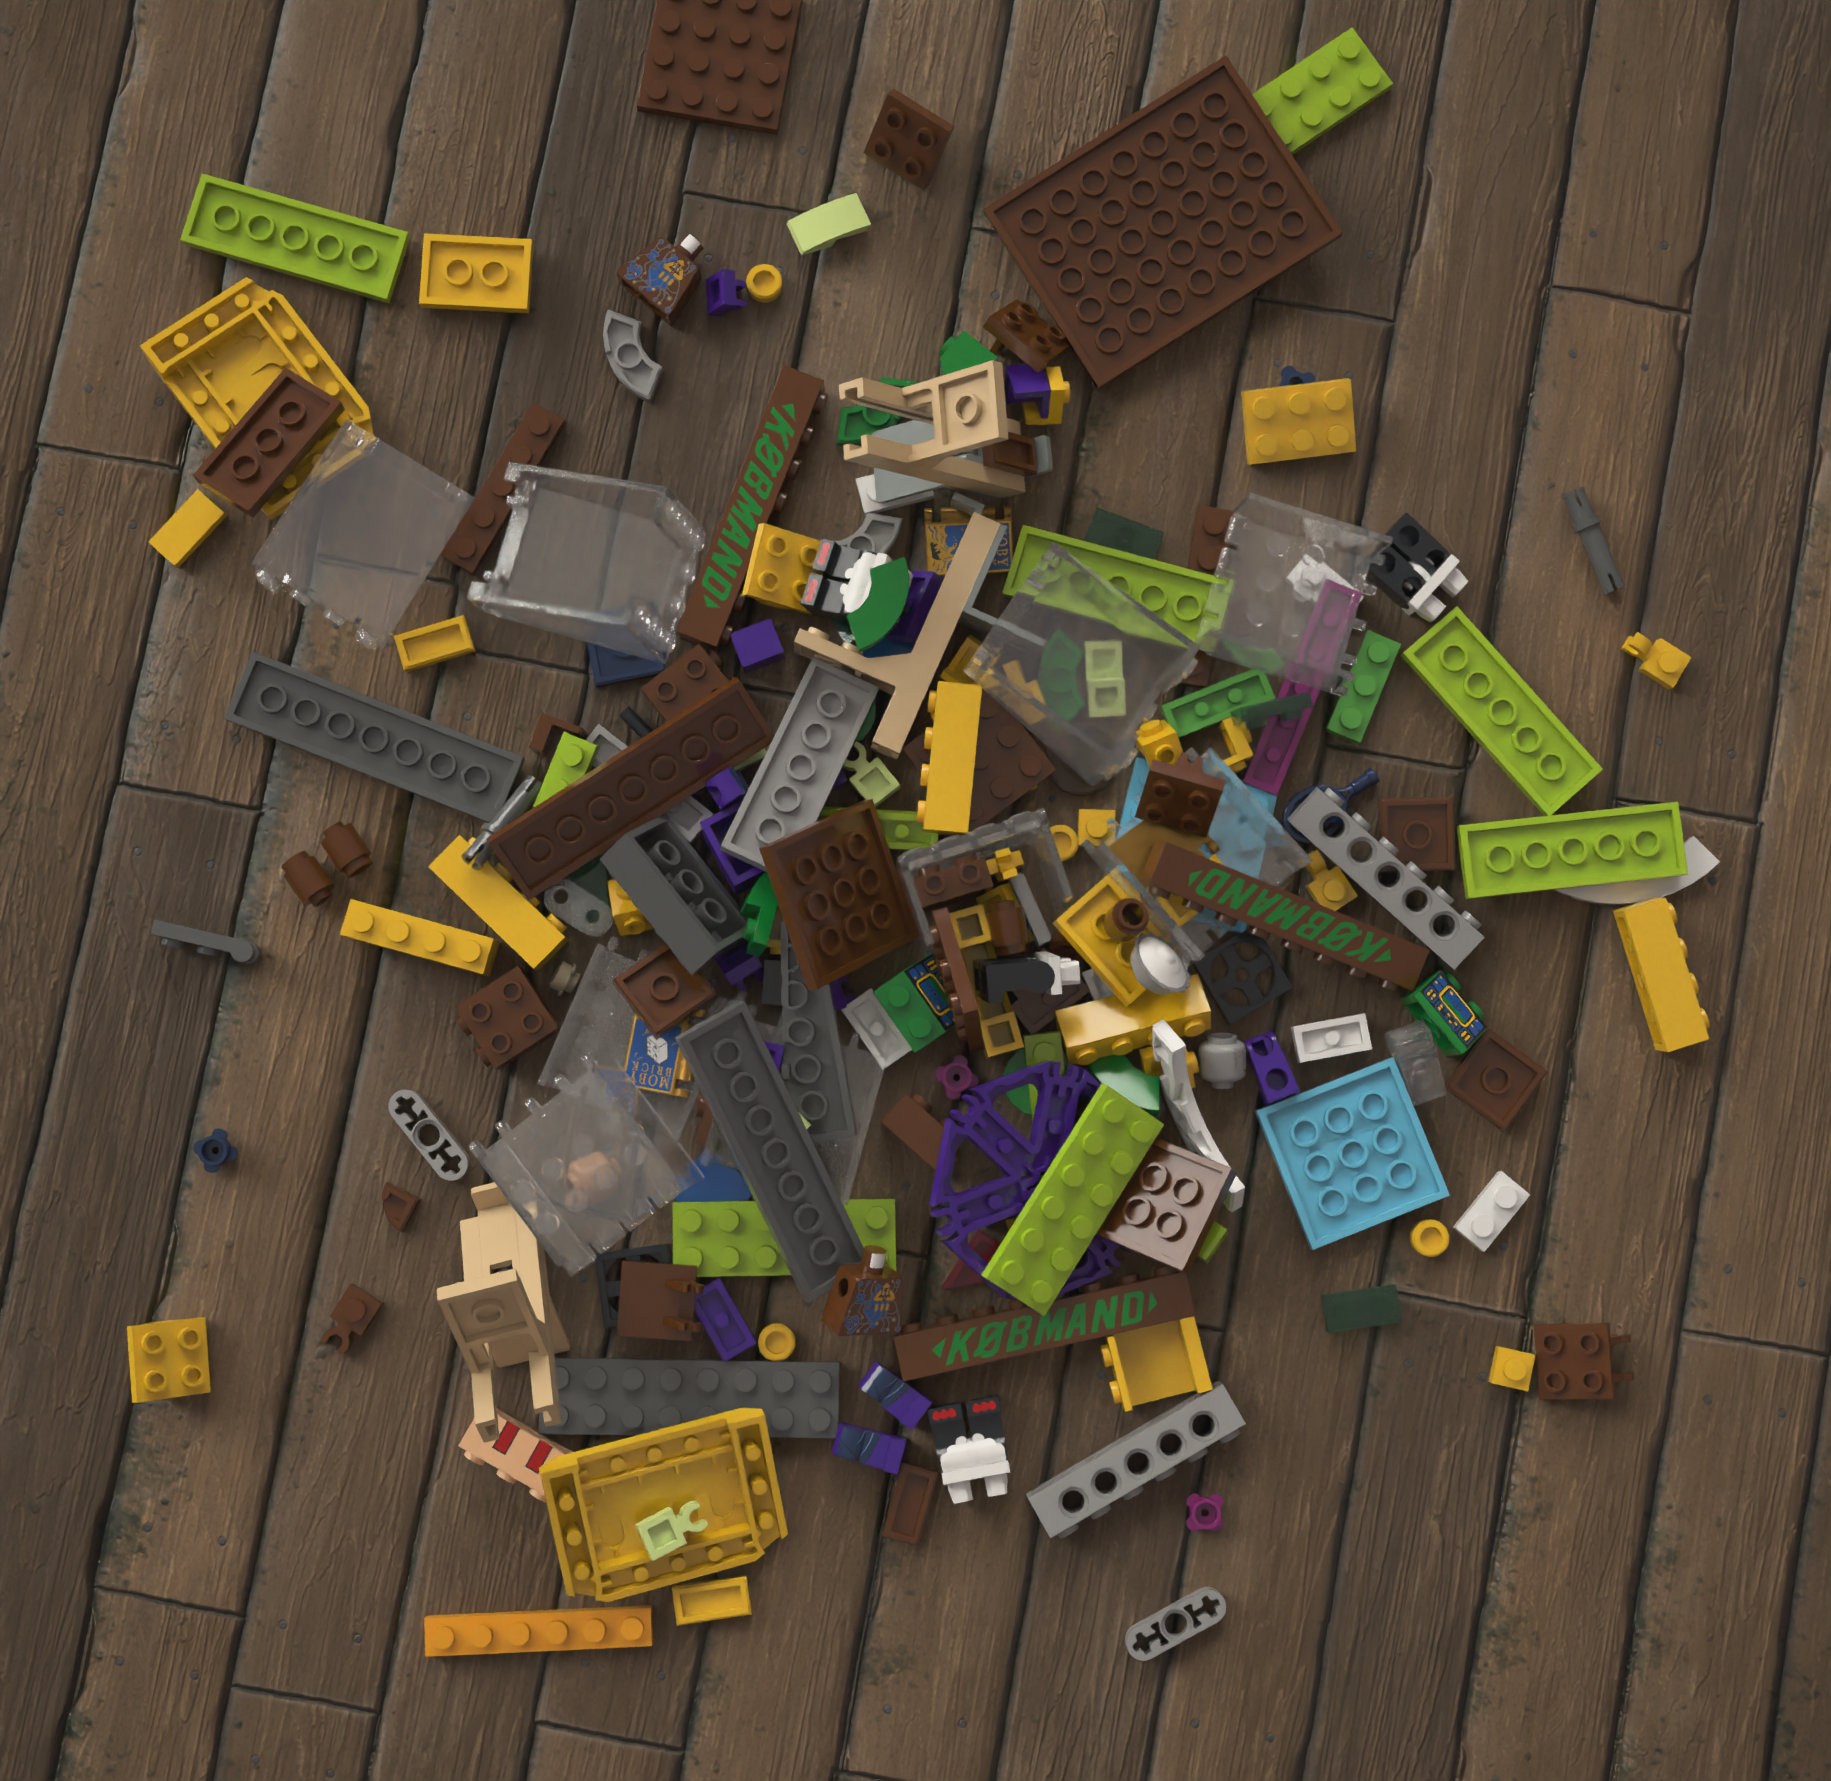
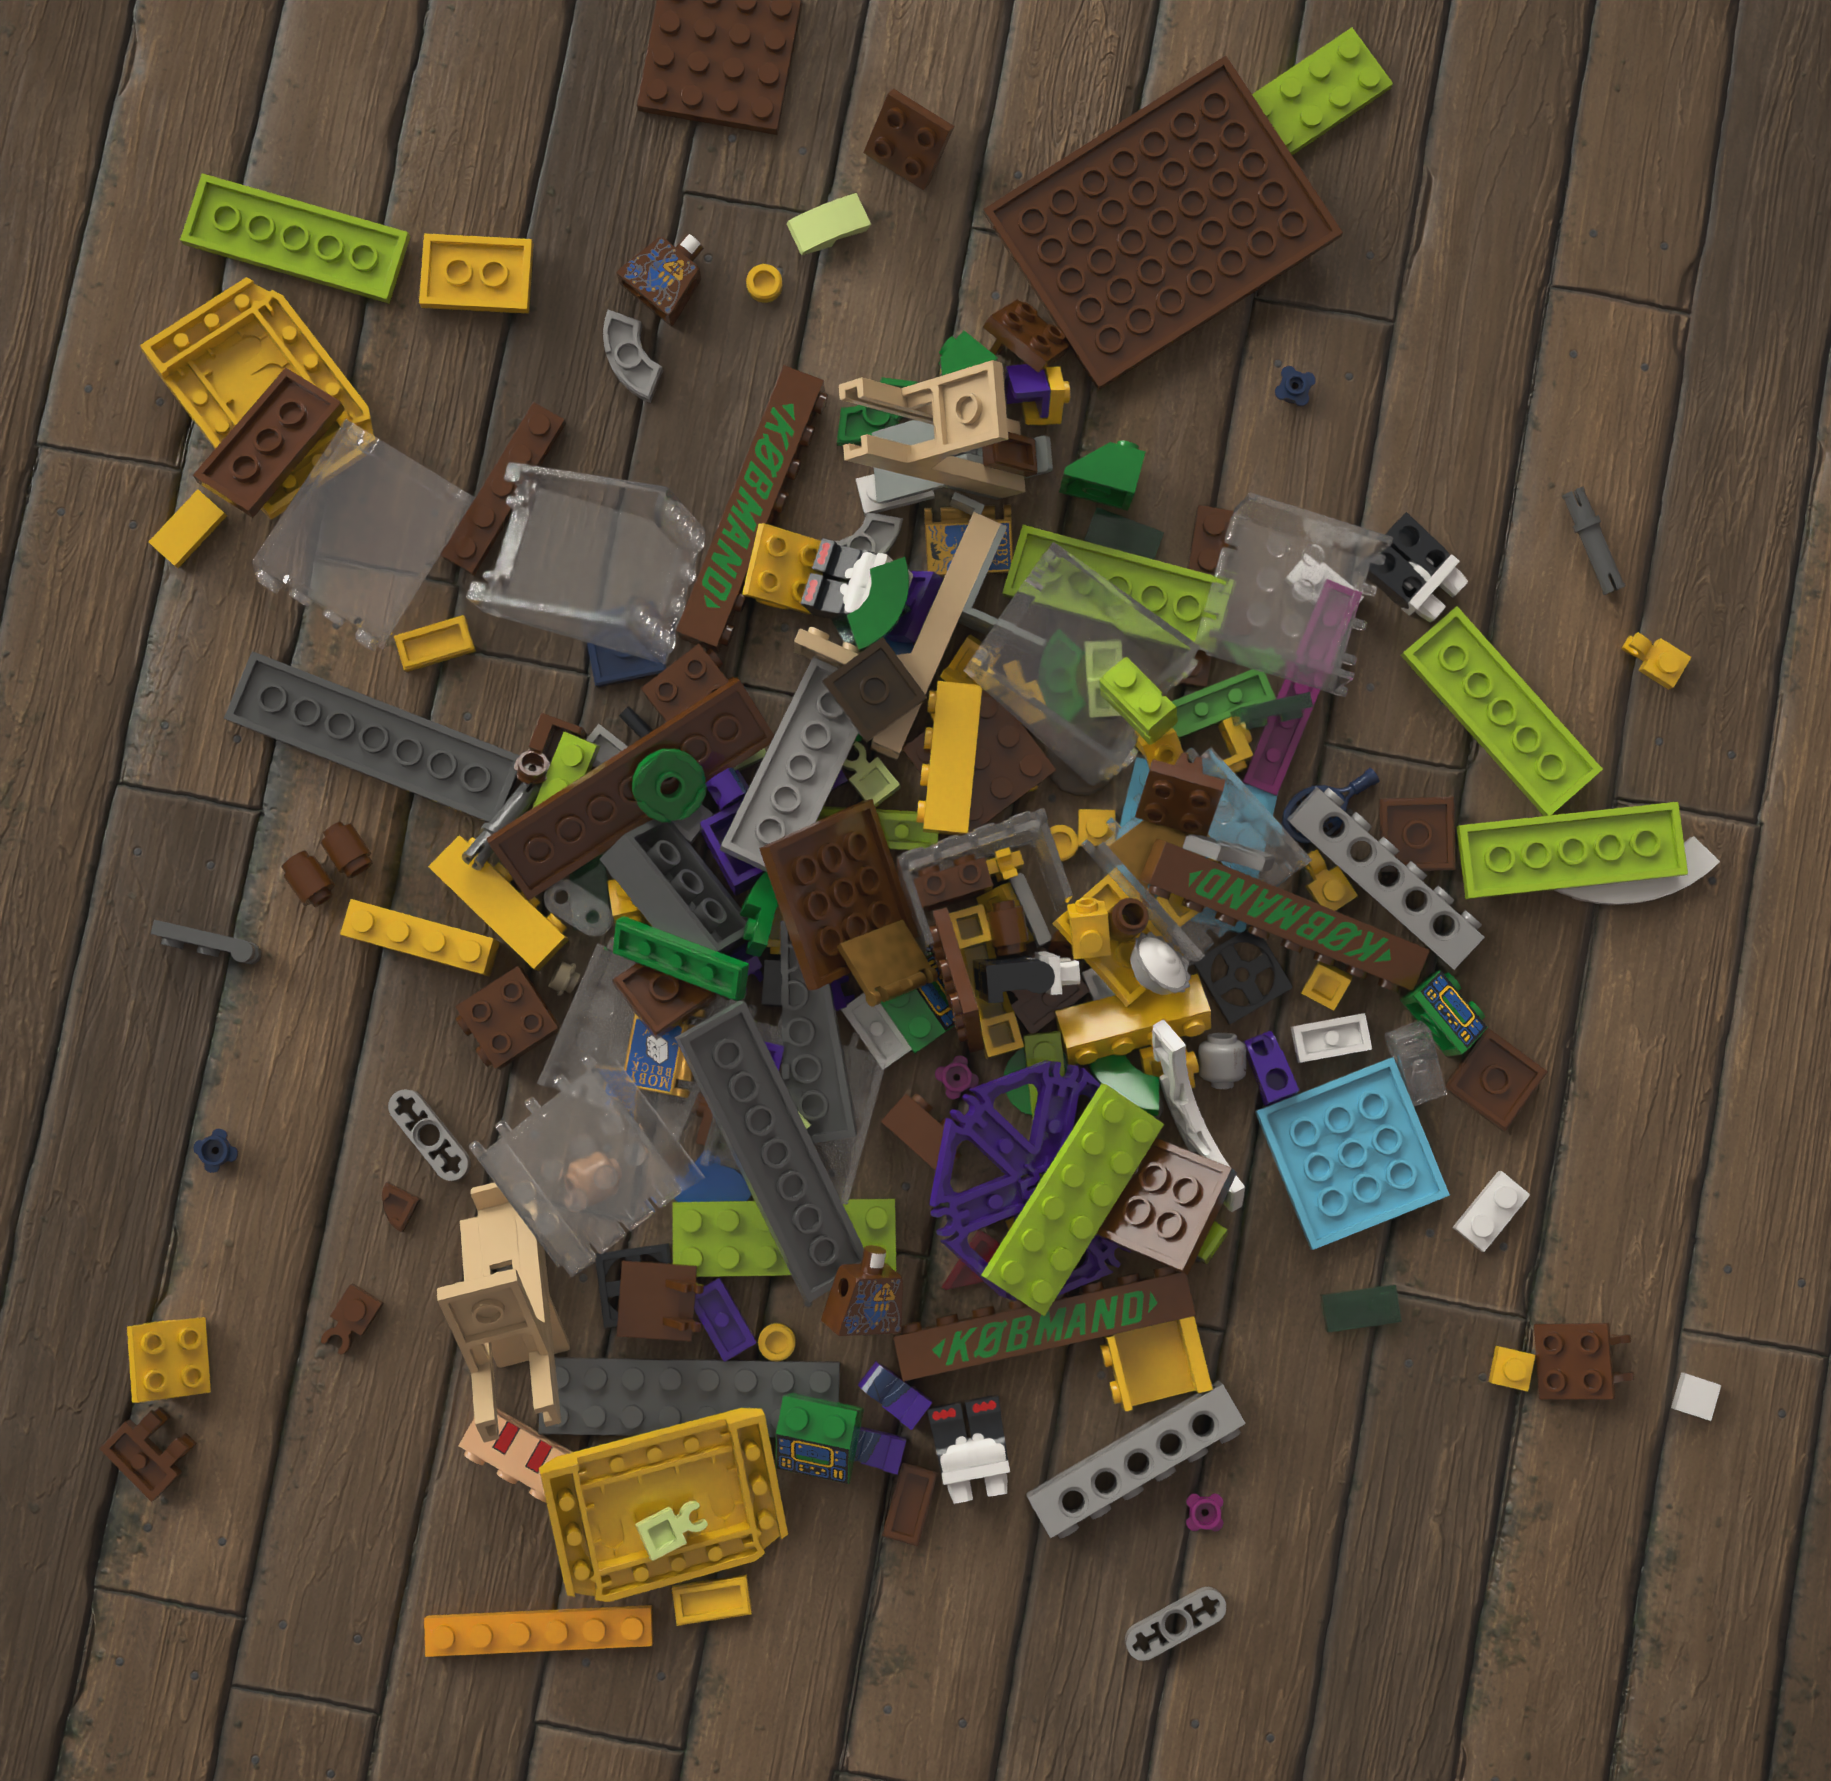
dark purple tile [706,269,747,316] -> none
dark purple panel [731,618,785,674] -> none
yellow plate [1241,378,1356,465] -> none
bright green plate [1325,630,1401,745] -> none
yellow tile [1410,1219,1449,1257] -> none
yellow brick [1613,897,1710,1052] -> none
none -> reddish brown plate [99,1407,197,1502]
none -> reddish brown plate [514,750,550,785]
none -> green tile [613,916,749,1002]
none -> green tile [632,749,706,823]
none -> green slope [776,1393,864,1484]
none -> dark brown plate [822,637,927,743]
none -> pearl gold piece [837,920,938,1007]
none -> green slope [1059,440,1146,511]
none -> yellow bracket [1067,898,1111,960]
none -> lime brick [1099,657,1178,745]
none -> light grey tile [1183,835,1275,872]
none -> yellow plate [1301,961,1352,1011]
none -> white tile [1671,1372,1721,1421]

